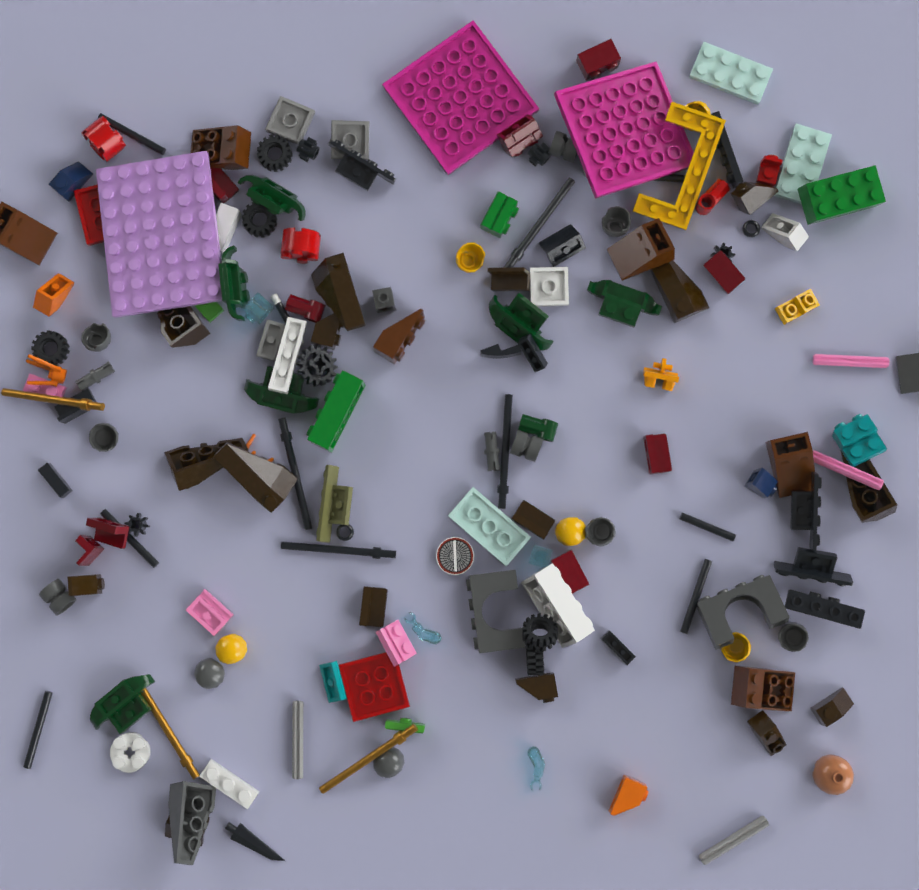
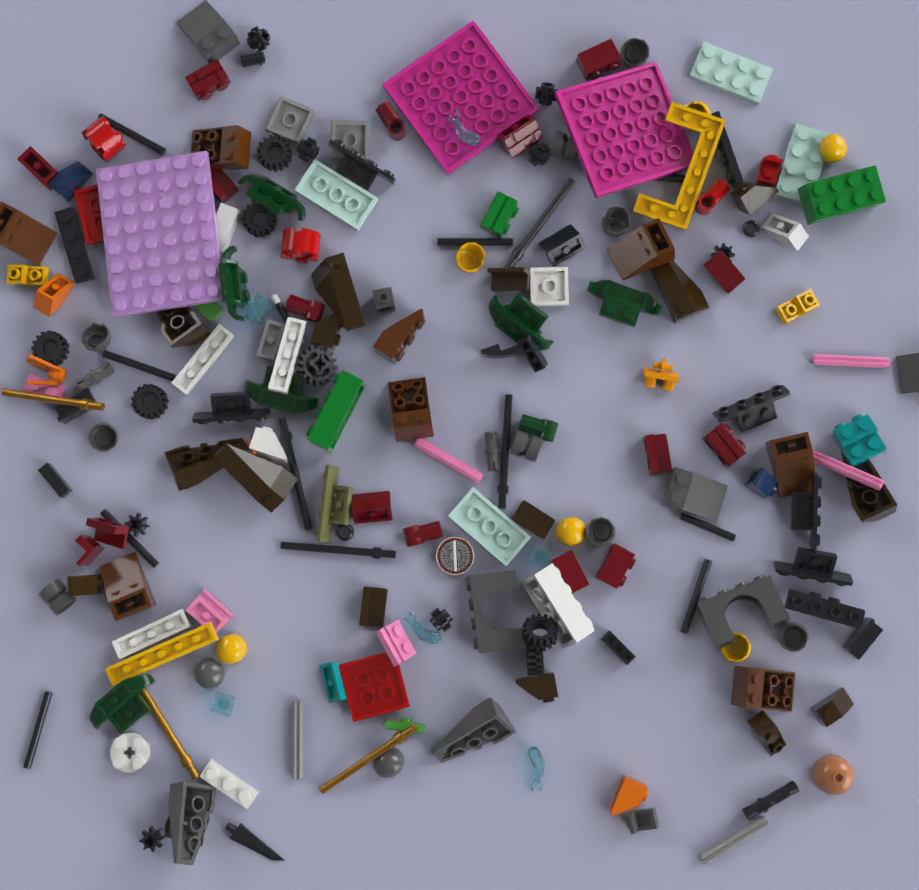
none -> yellow slope [6,265,49,286]
none -> dark red brick [17,146,58,191]
none -> black plate [54,207,95,284]
none -> reddish brown slope [99,552,157,621]
none -> black bar [102,350,176,381]
none -> yellow plate [105,622,219,686]
none -> white plate [112,609,191,659]
none -> black tyre [131,384,169,419]
none -> black gear [139,826,165,852]
none -> white plate [171,324,235,395]
none -> dark grey slope [177,0,240,63]
none -> dark red brick [185,59,231,101]
none -> black bracket [192,391,271,425]
none -> clear light blue plate [210,691,236,717]
none -> black pin [241,51,266,68]
none -> black gear [247,26,270,52]
none -> white slope [249,426,288,464]
none -> light aqua plate [295,159,379,231]
none -> dark red panel [352,491,393,524]
none -> dark red piece [375,101,406,141]
none -> reddish brown slope [388,377,434,442]
none -> dark red piece [403,521,443,547]
none -> bright pink axle [414,438,483,483]
none -> black gear [429,608,453,632]
none -> dark grey wedge [431,697,516,762]
none -> black bar [437,238,513,246]
none -> clear light blue arm [448,109,480,146]
none -> black gear [535,82,558,106]
none -> dark red brick [595,543,636,589]
none -> dark grey hair [621,38,650,67]
none -> dark grey bracket [626,807,659,834]
none -> dark grey slope [661,467,728,522]
none -> dark red brick [702,423,747,468]
none -> black bracket [713,385,790,432]
none -> black pin [742,780,800,820]
none -> yellow hair [819,134,847,164]
none -> black panel [842,617,883,660]

